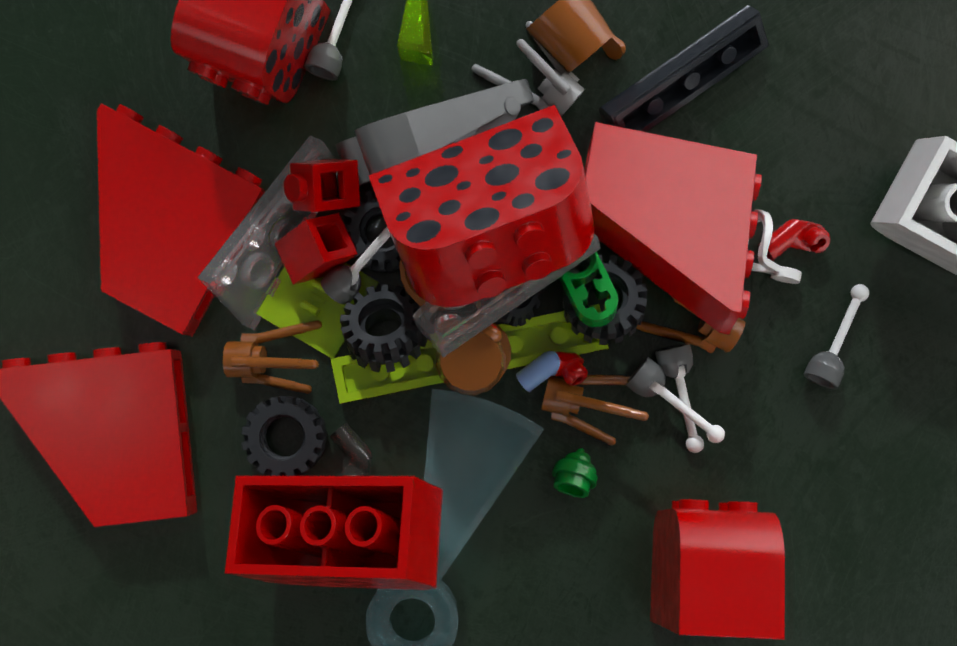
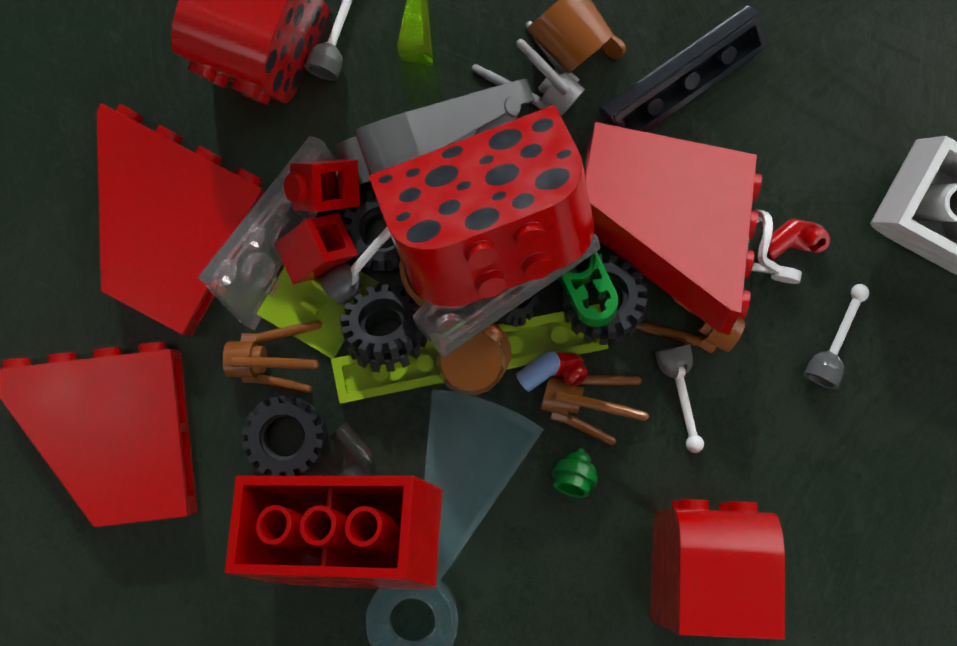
hinge [625,357,725,443] -> none

